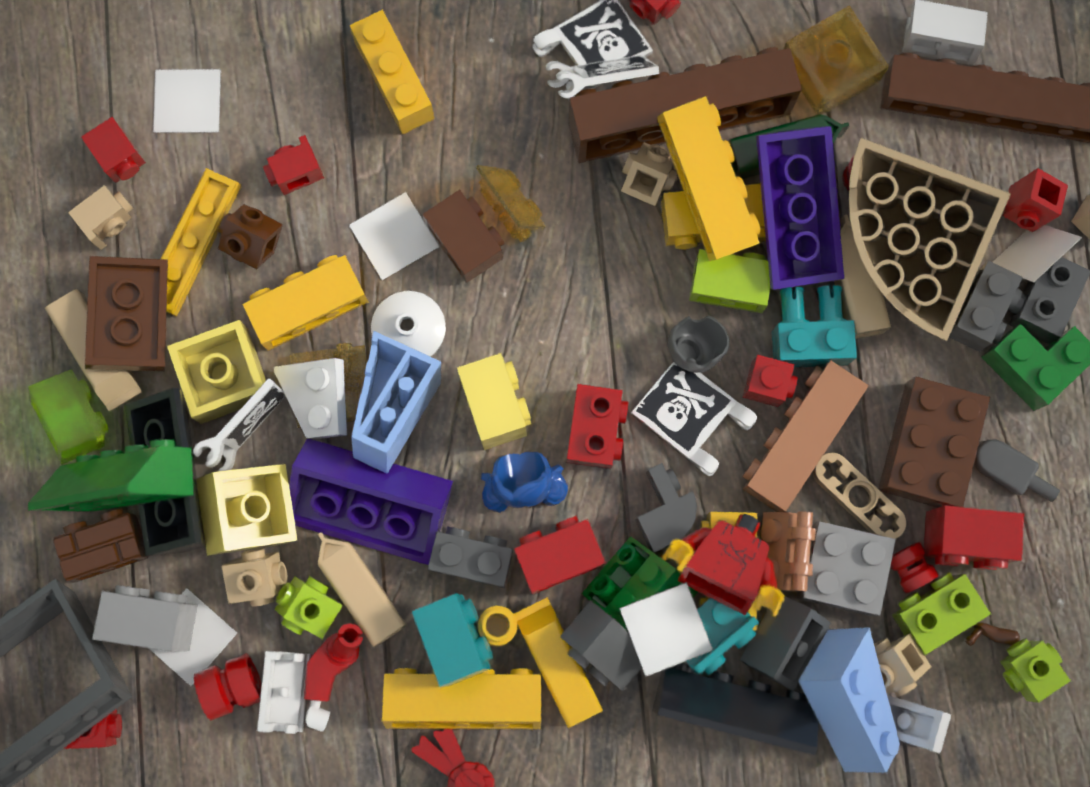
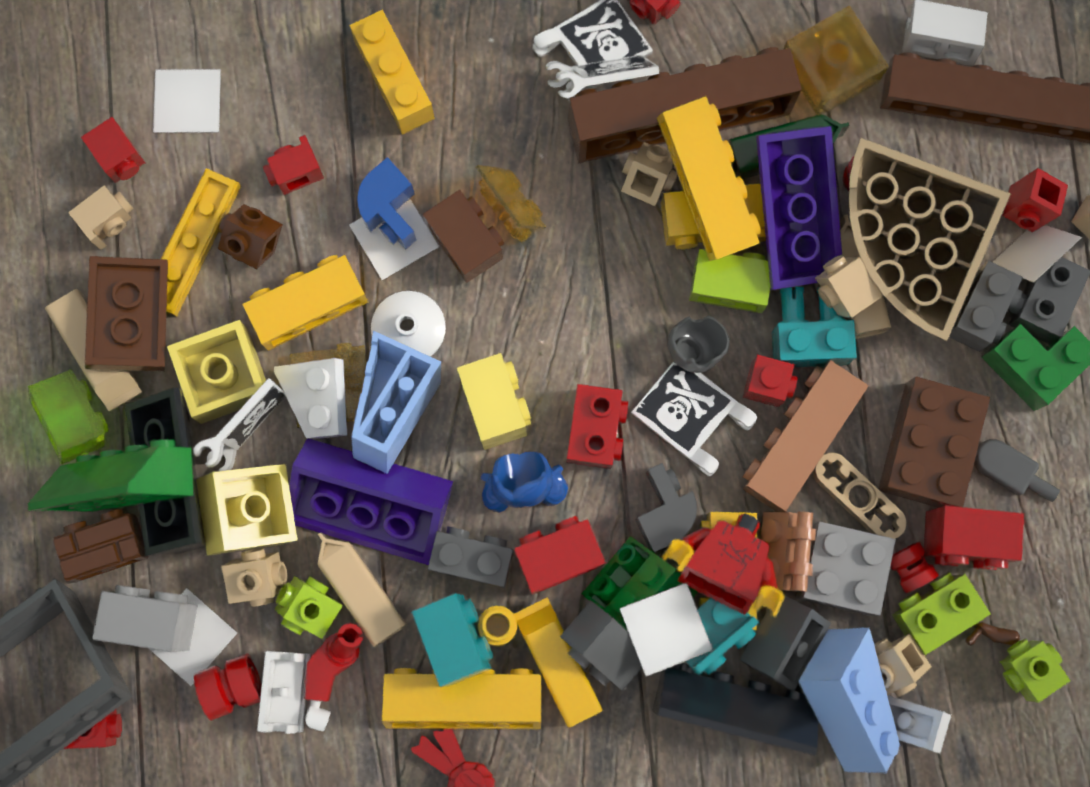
none -> blue brick [357,157,416,250]
none -> tan brick [815,255,883,318]

